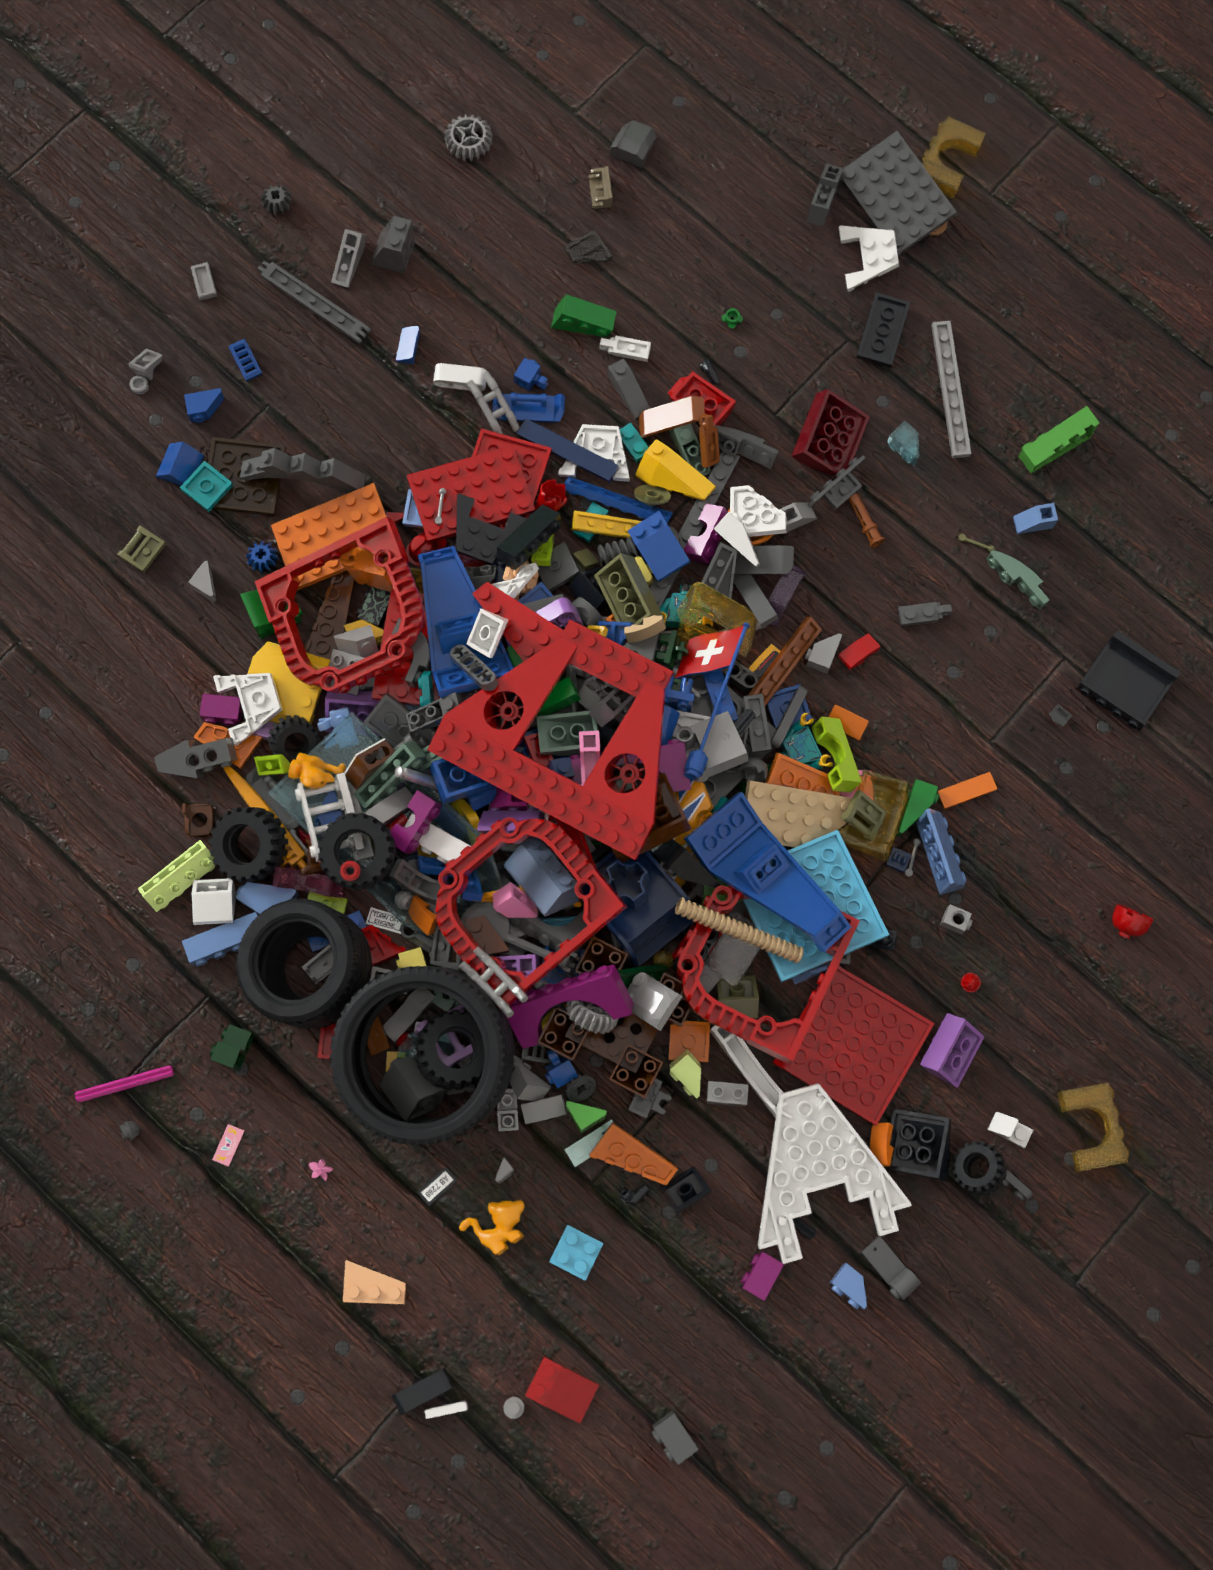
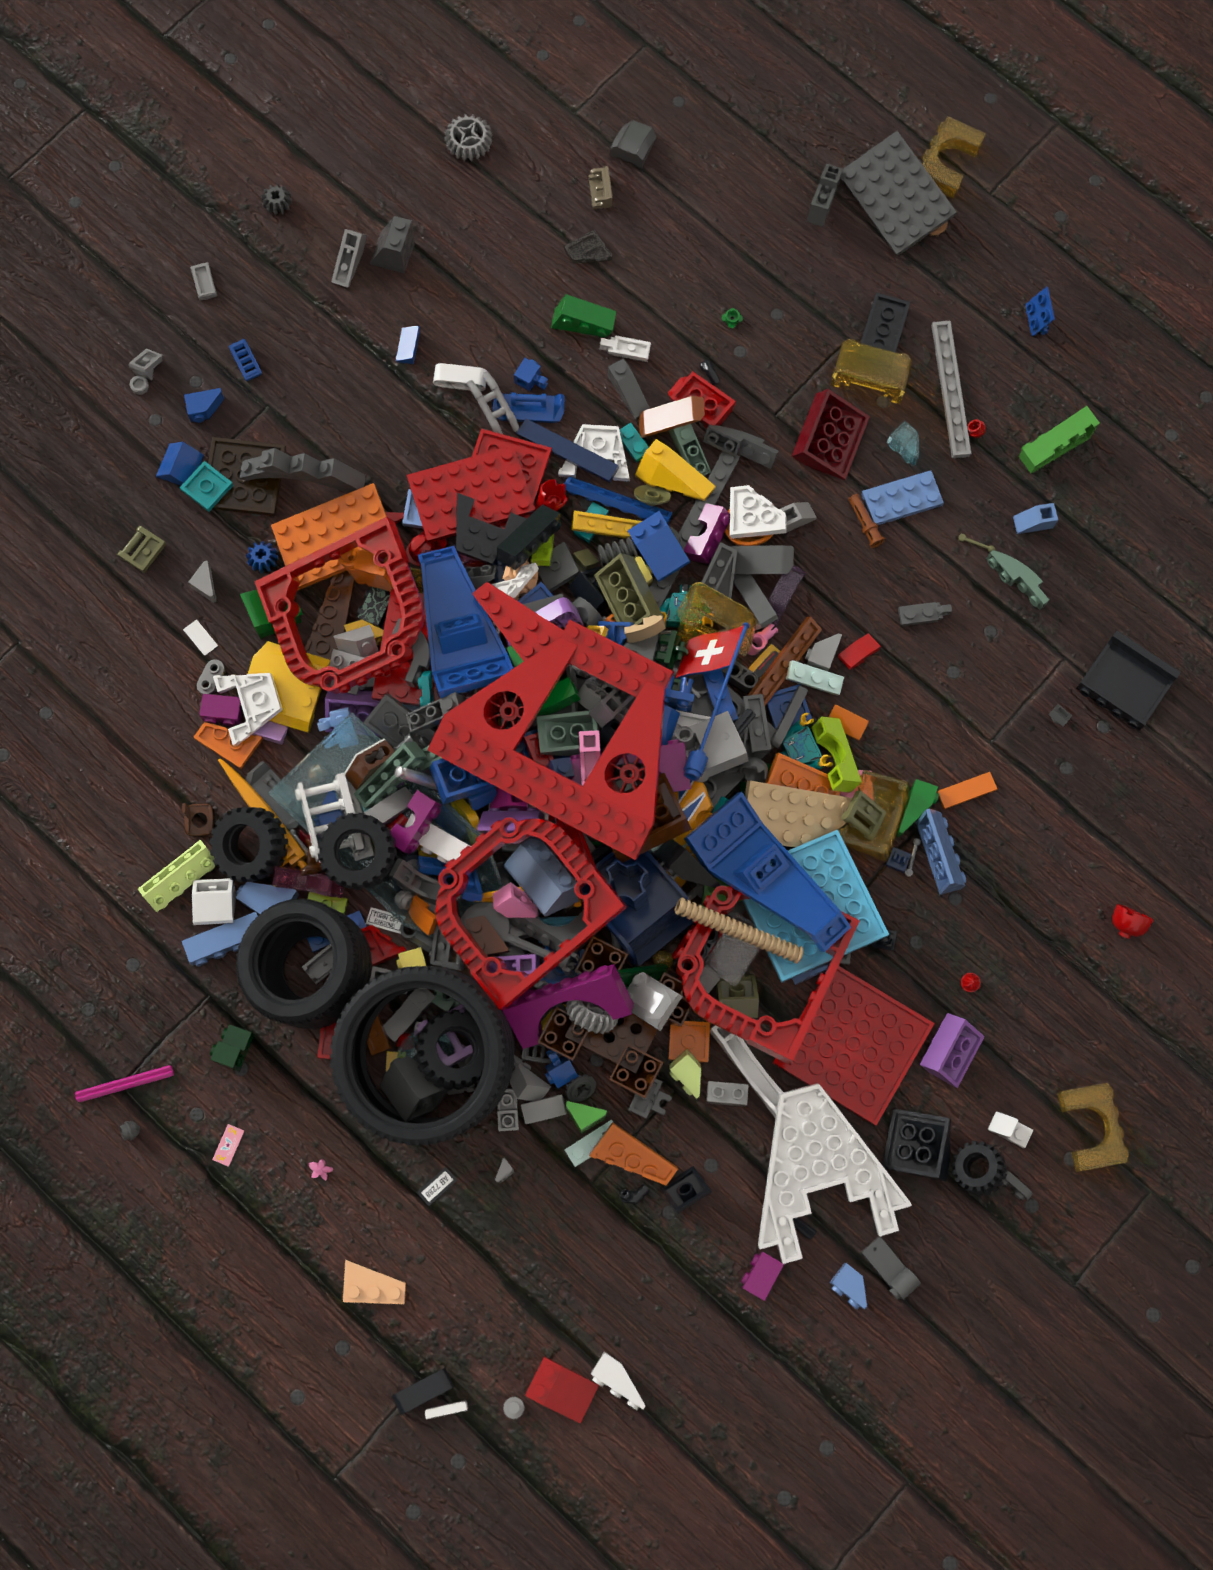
dark grey brick [154,738,238,778] -> none
lime slope [254,754,290,776] -> none
dark grey hinge [257,261,371,344] -> none
black tyre [268,715,320,764] -> none
light orange animal [288,753,346,789] -> none
red plate [340,861,361,881] -> none
light grey hinge [435,488,446,525] -> none
dark grey beam [450,645,499,691] -> none
light grey piece [459,946,528,1018] -> none
light orange animal [459,1200,524,1255] -> none
white slope [466,608,509,658] -> none
medium azure plate [549,1225,603,1281] -> none
dark grey brick [652,1411,699,1465] -> none
dark orange hinge [699,414,720,468] -> none
white slope [714,512,760,567] -> none
dark grey bracket [808,455,866,510] -> none
white wing [839,226,899,292] -> none
orange slope [870,1122,894,1167] -> none
light grey brick [940,904,973,934] -> none
none -> white sticker [183,619,218,656]
none -> light grey plate [197,660,225,695]
none -> white slope [591,1352,645,1410]
none -> bright pink pin [744,623,778,655]
none -> light aqua plate [786,660,844,695]
none -> clear yellow windscreen [830,339,912,404]
none -> medium blue plate [861,470,944,525]
none -> red plate [967,419,986,438]
none -> blue hinge [1025,287,1055,337]

